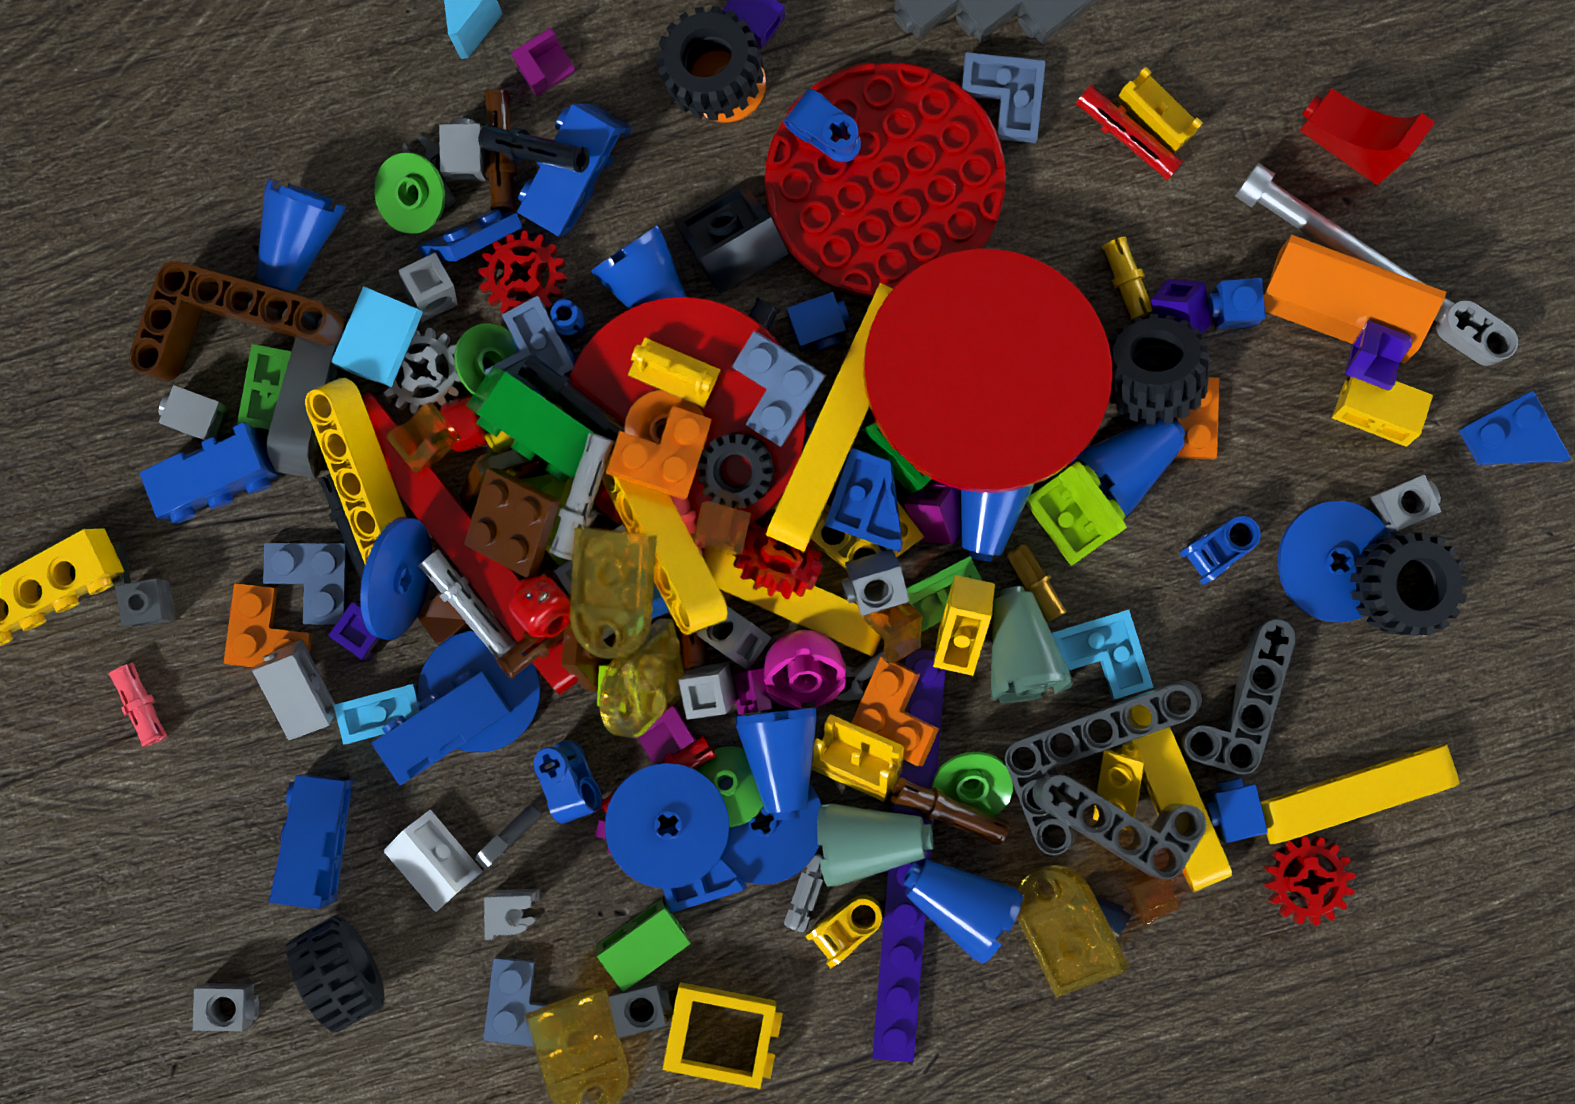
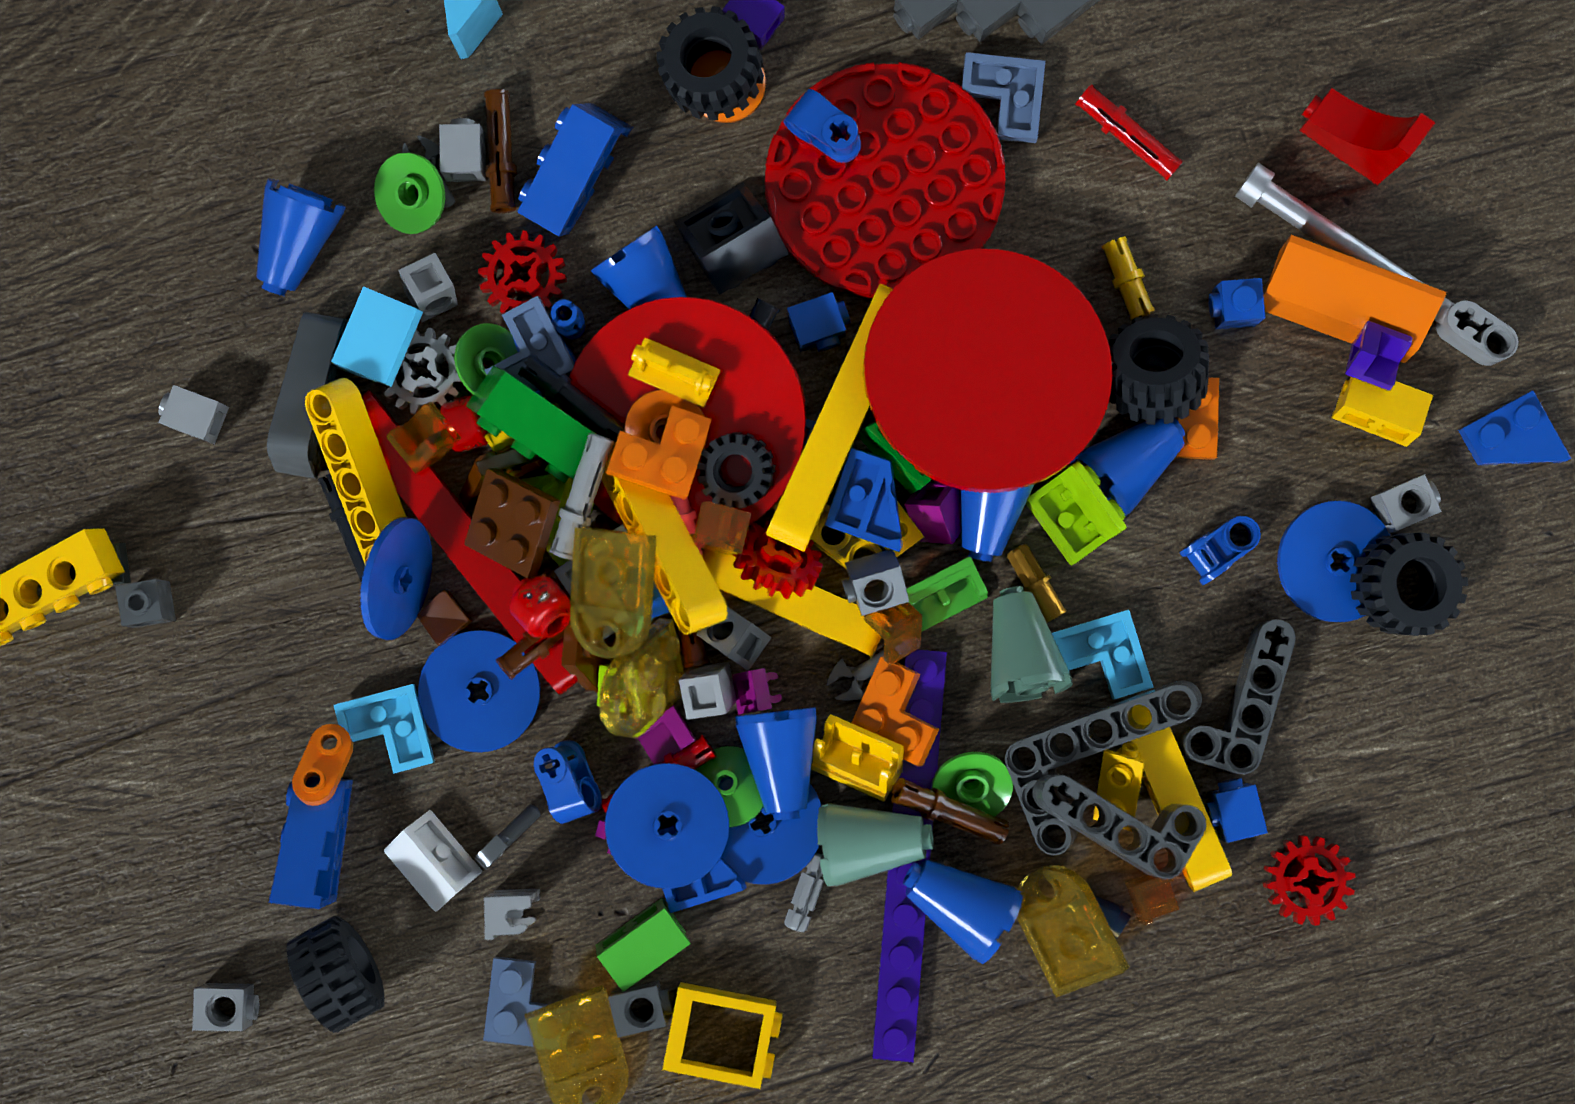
coral pin [109,663,168,747] -> none
reddish brown beam [129,261,346,382] -> none
blue wedge [139,422,281,524] -> none
orange plate [223,583,313,667] -> none
bright green hinge [237,344,291,433] -> none
light grey hinge [252,639,335,741] -> none
sand blue plate [263,543,348,625] -> none
dark purple panel [328,602,380,660] -> none
blue wedge [371,669,512,786] -> none
blue wing [417,209,523,261] -> none
light grey pin [418,549,517,659] -> none
black pin [478,124,590,173] -> none
magenta panel [510,28,575,97] -> none
sand blue plate [732,331,826,447] -> none
dark pink cylinder [763,630,846,709] -> none
yellow piece [804,894,882,968] -> none
yellow brick [933,575,995,676] -> none
yellow hinge [1116,67,1203,154] -> none
dark purple panel [1151,279,1211,334] -> none
yellow beam [1260,744,1460,844] -> none
none -> orange plate [292,724,353,806]

